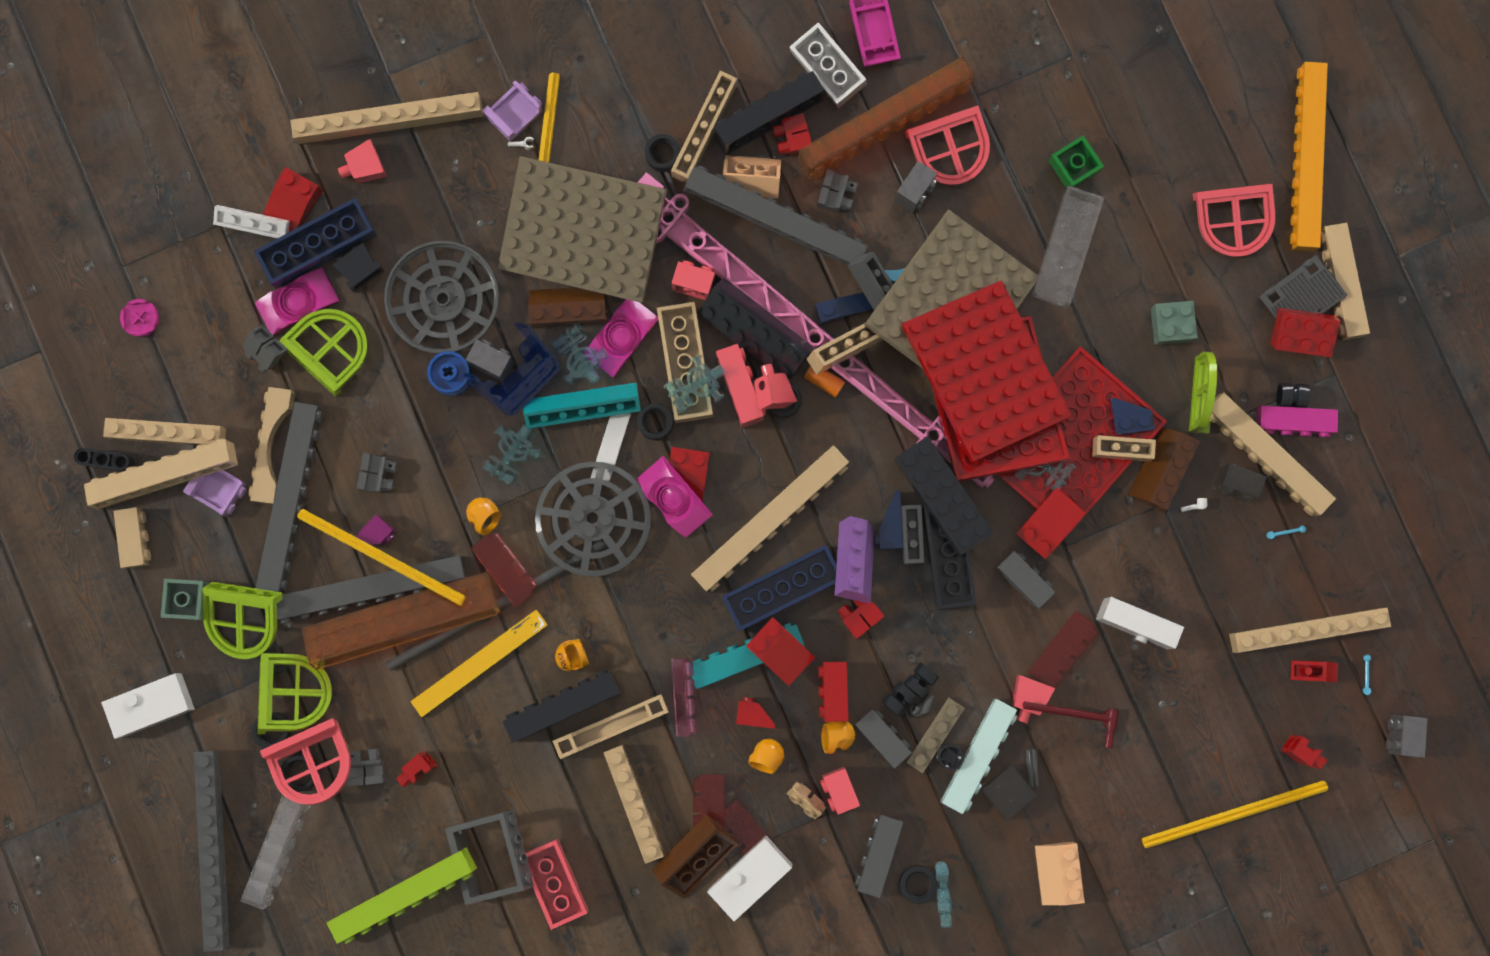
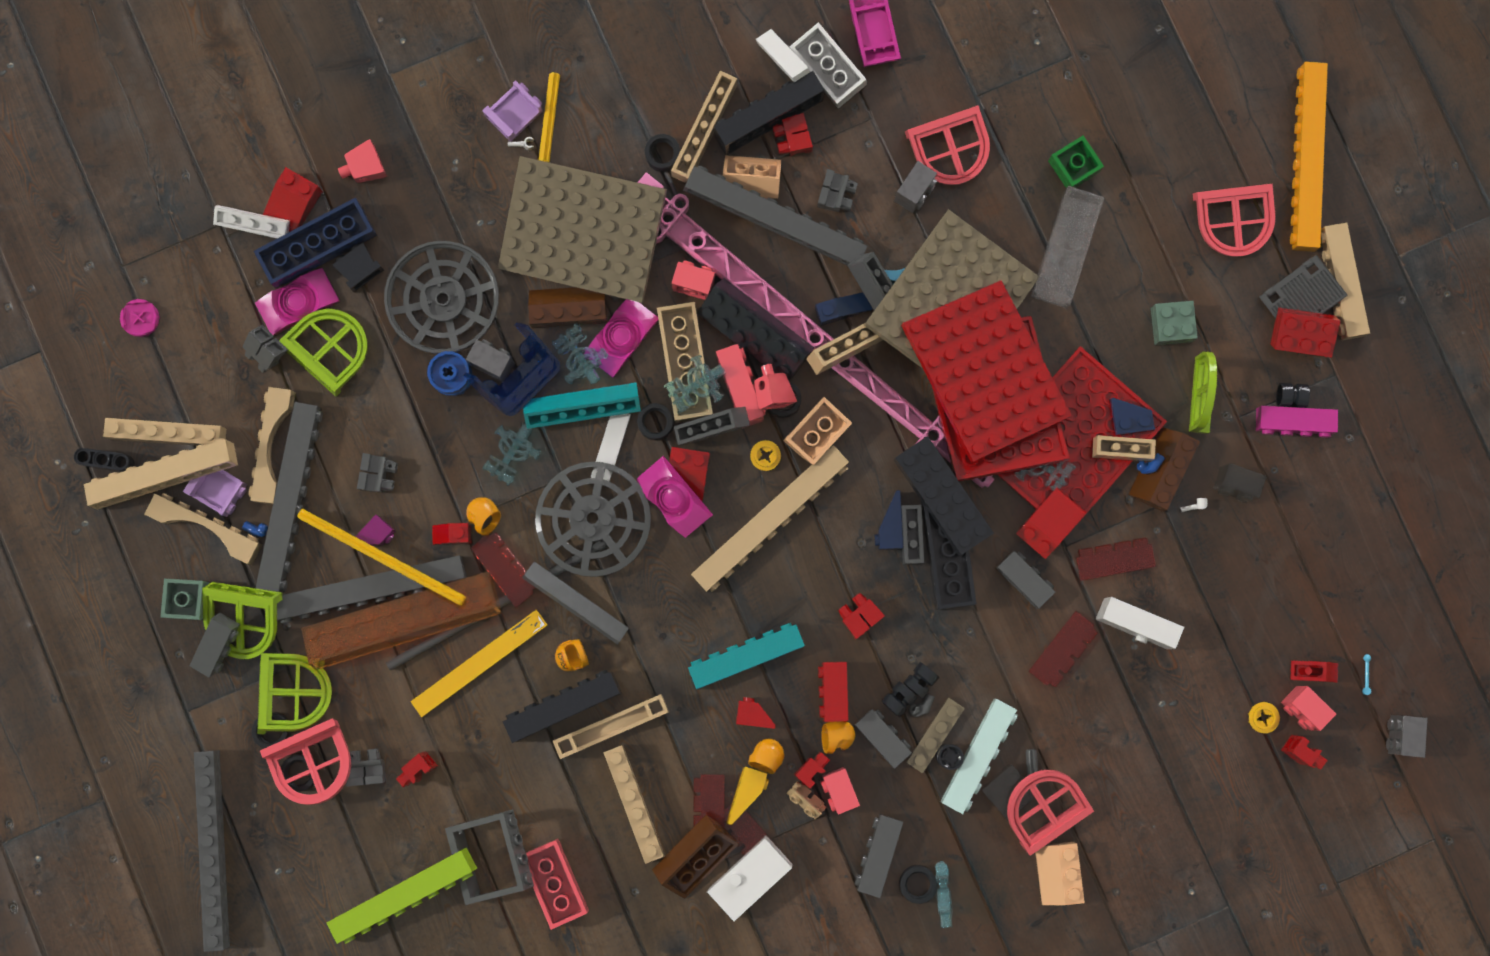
white brick [101,673,195,739] -> none
tan brick [113,507,151,569] -> none
clear brick [240,792,311,910] -> none
tan brick [290,92,484,144] -> none
clear pink windscreen [671,658,698,737] -> none
dark blue brick [722,545,837,632] -> none
red slope [746,617,815,686] -> none
clear orange brick [798,56,975,179] -> none
orange brick [803,366,846,398] -> none
medium lavender slope [835,516,875,603] -> none
coral torso [1012,675,1055,724] -> none
dark red bar [1023,701,1119,749] -> none
yellow axle [1142,781,1328,848] -> none
tan brick [1209,392,1336,516] -> none
tan brick [1229,608,1391,653] -> none
medium azure hinge [1266,525,1306,539] -> none
none -> tan arch [144,493,263,565]
none -> dark grey brick [189,613,240,678]
none -> blue arm [242,521,268,537]
none -> red slope [432,523,472,545]
none -> dark grey tile [522,562,629,645]
none -> dark grey brick [674,407,750,445]
none -> yellow slope [726,767,769,825]
none -> yellow gear [750,440,781,471]
none -> white tile [756,29,810,82]
none -> light nougat slope [783,397,852,465]
none -> red hips [794,752,830,789]
none -> coral window [1007,770,1094,856]
none -> clear red windscreen [1076,537,1156,581]
none -> blue arm [1137,453,1165,474]
none -> yellow gear [1248,702,1280,733]
none -> coral brick [1281,686,1336,731]

